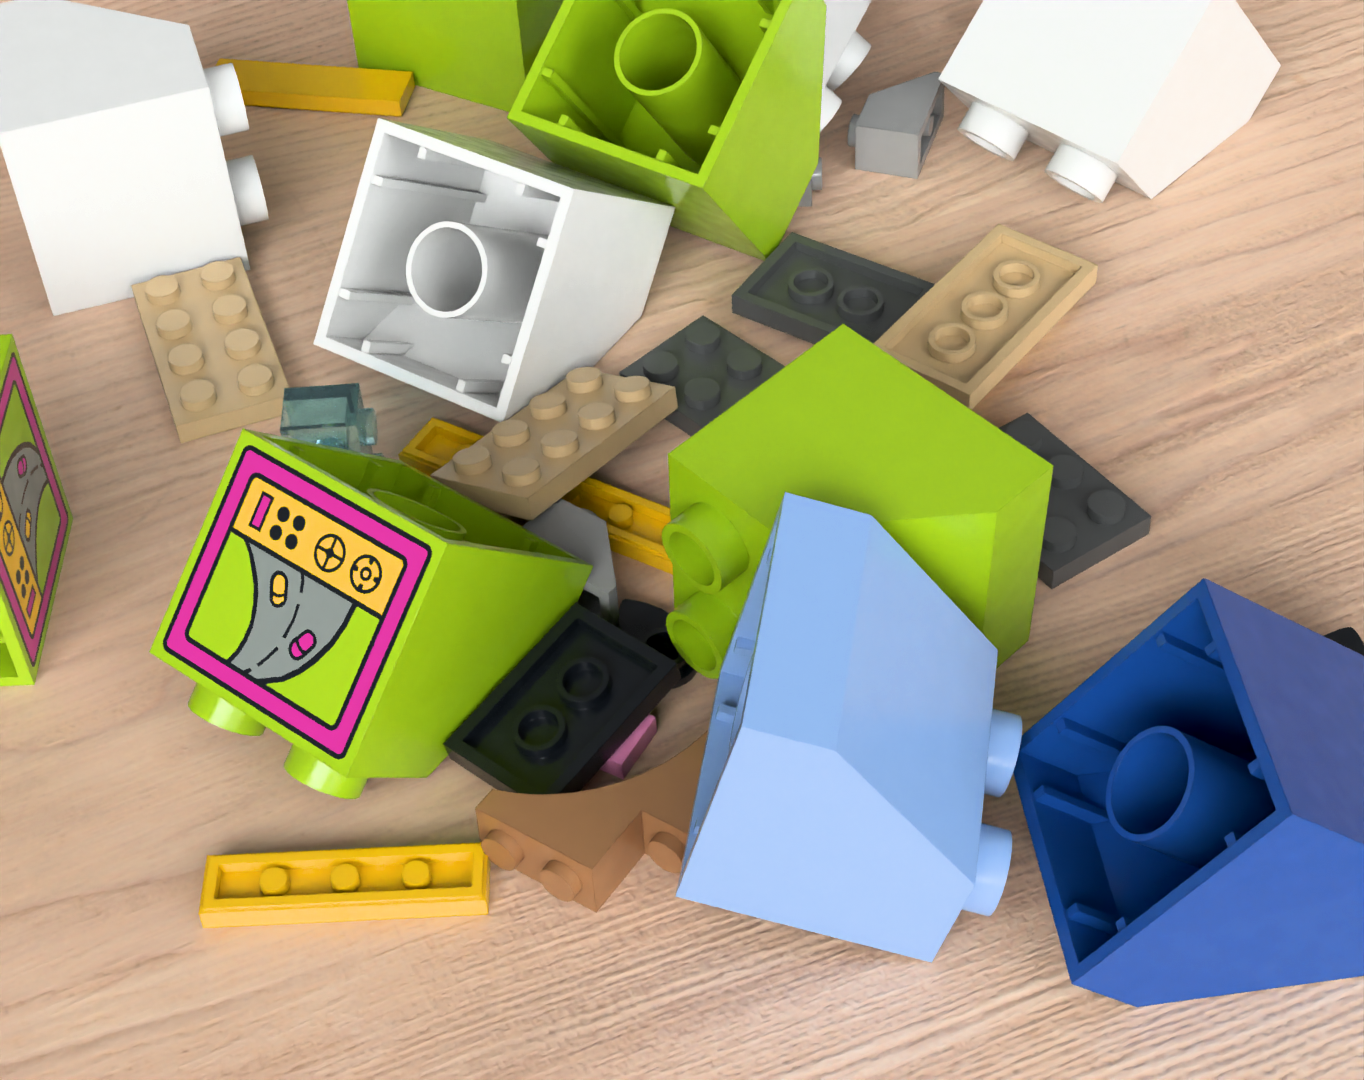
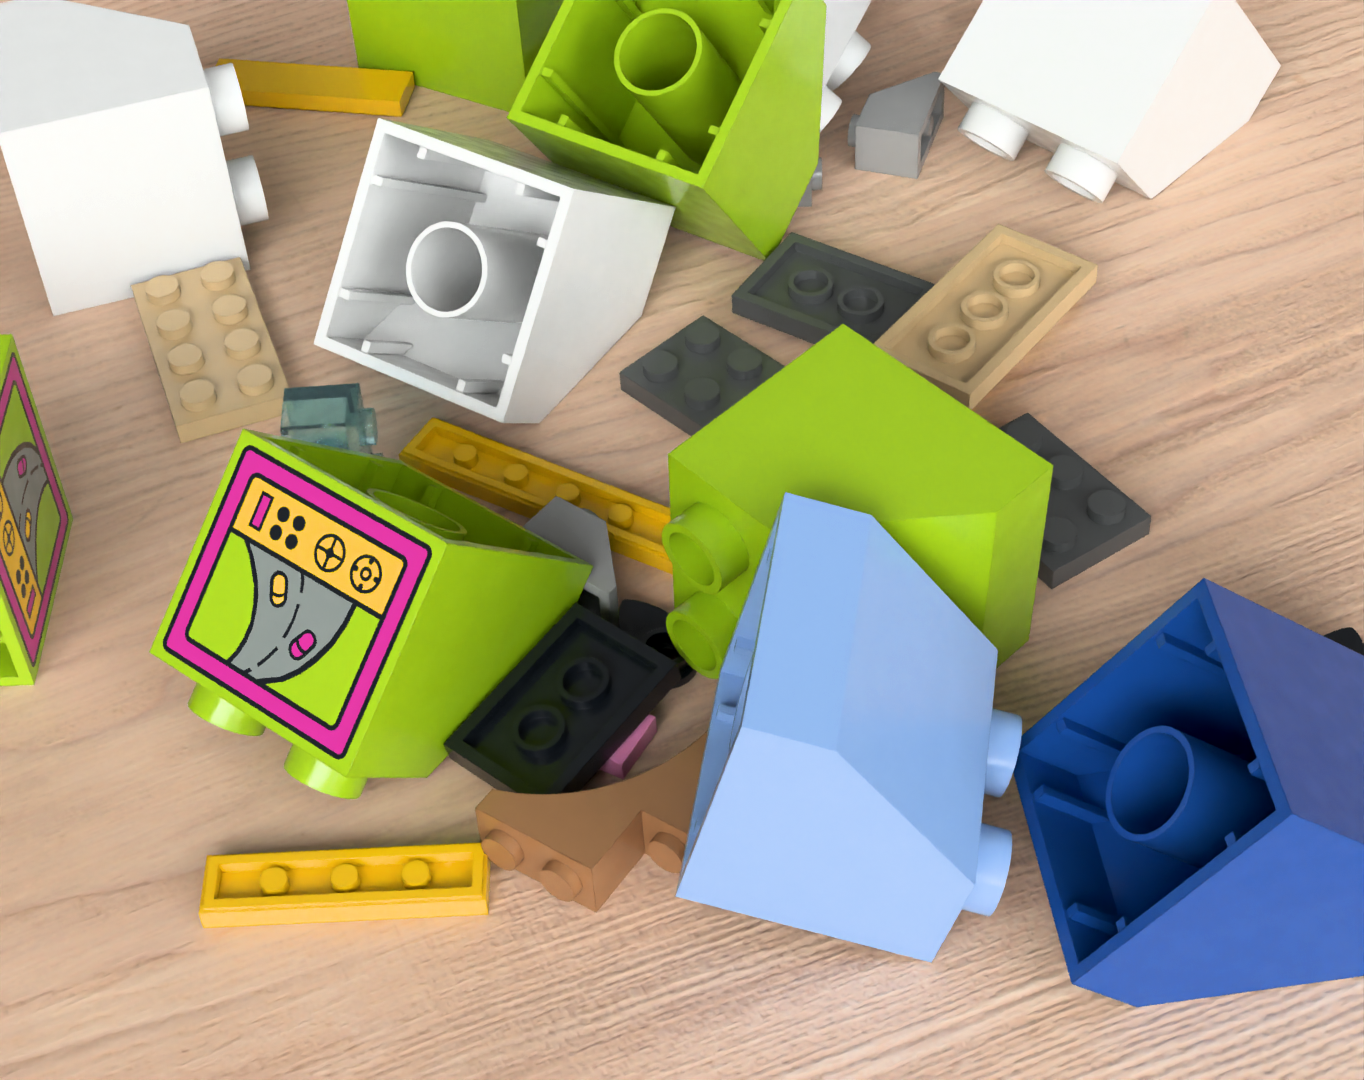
tan plate [430,367,678,520] -> none

